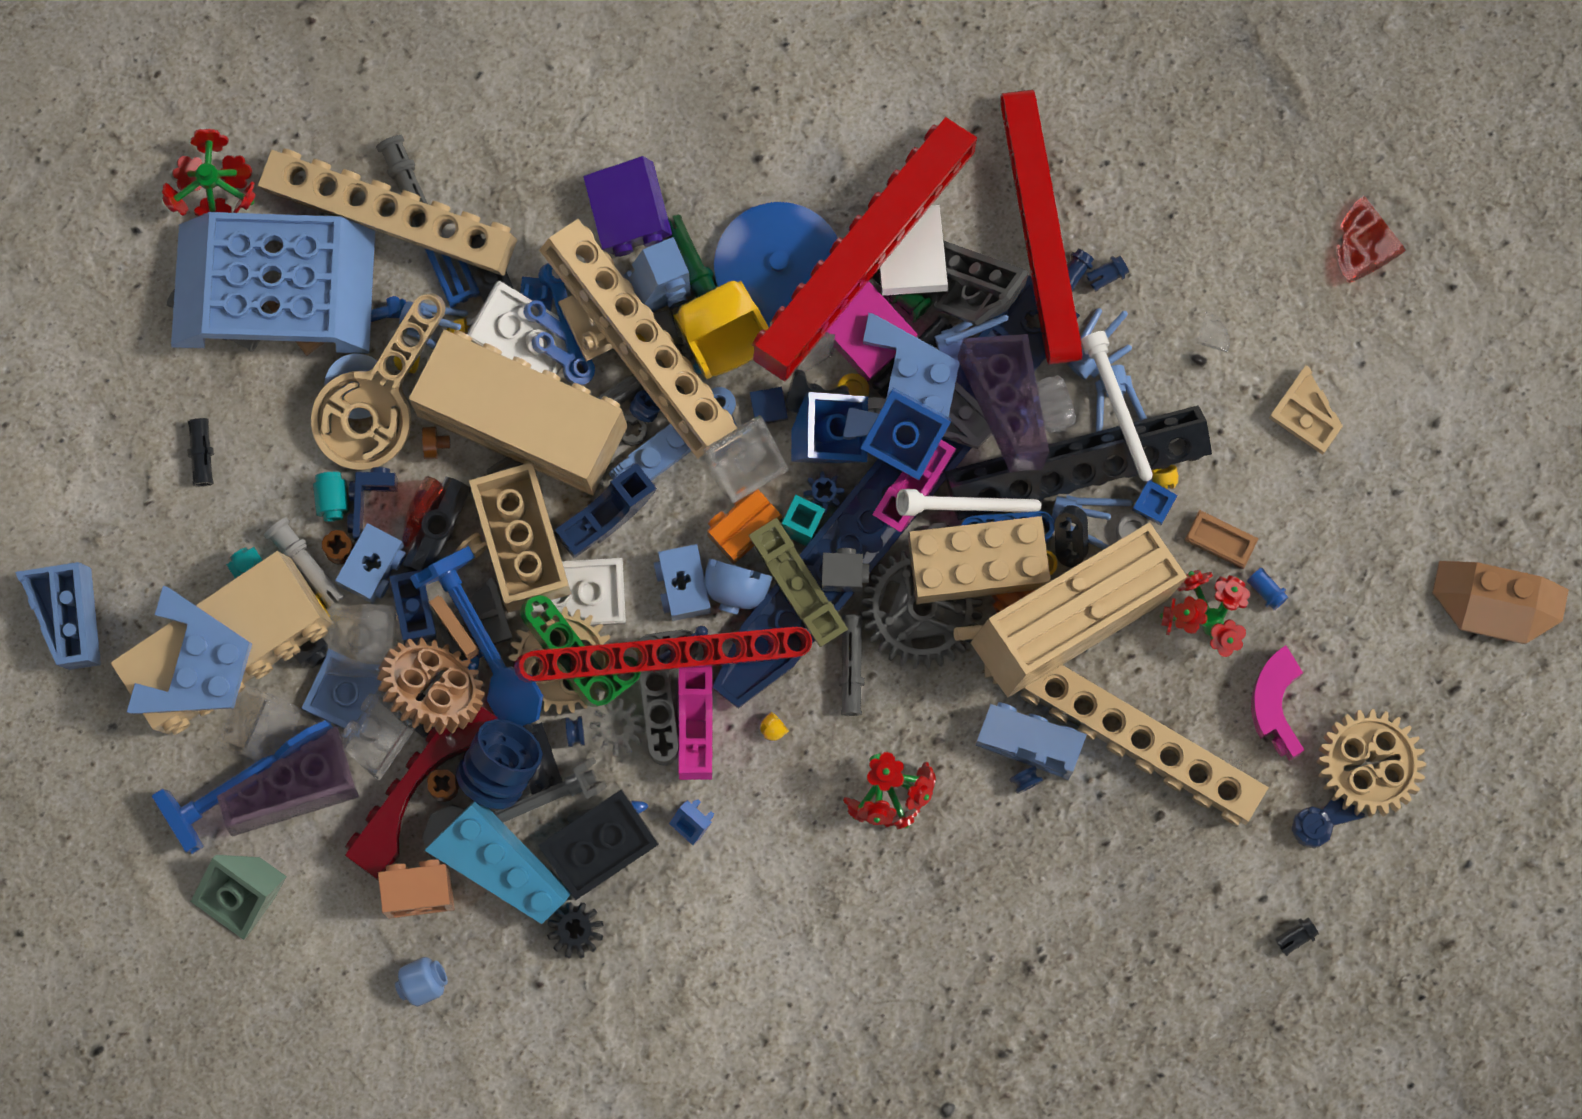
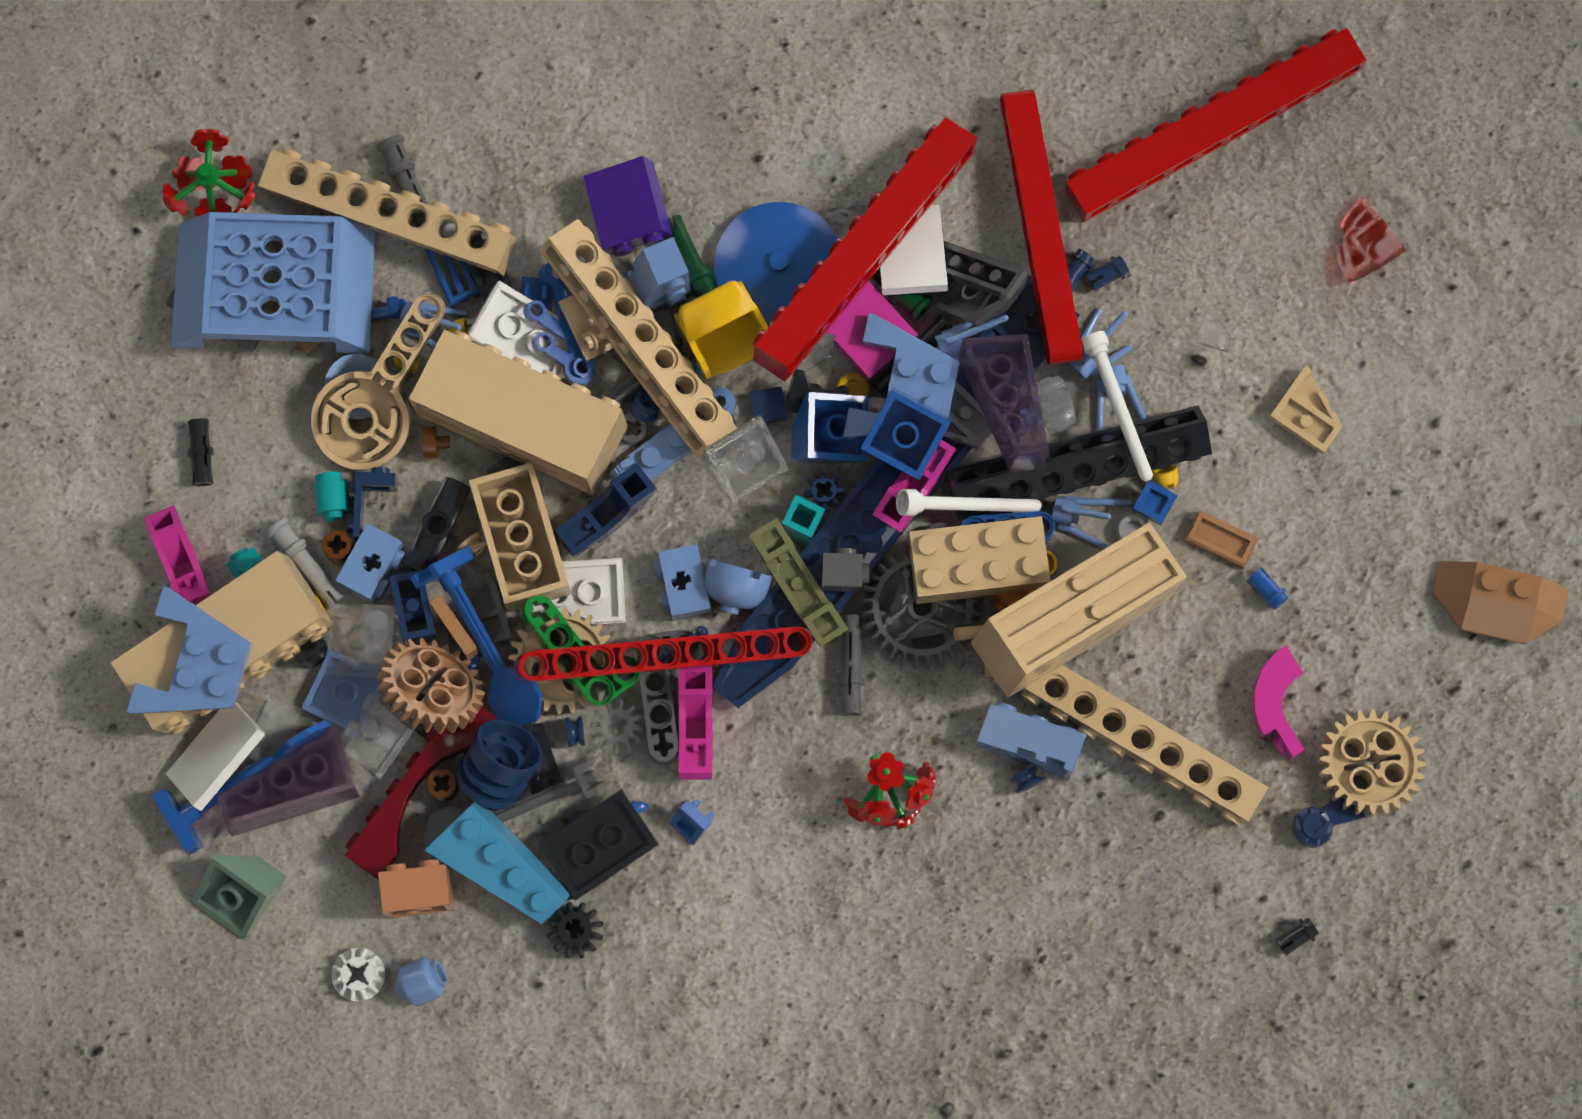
medium blue wedge [15,562,101,670] -> none
clear red brick [402,476,443,548] -> none
orange brick [707,488,783,564] -> none
yellow hinge [760,711,789,741] -> none
black beam [1054,505,1089,568] -> none
red plant [1159,570,1250,657] -> none
none -> dark pink arch [144,505,211,605]
none -> white tile [166,702,265,811]
none -> white gear [332,948,385,1002]
none -> red brick [1065,28,1367,222]

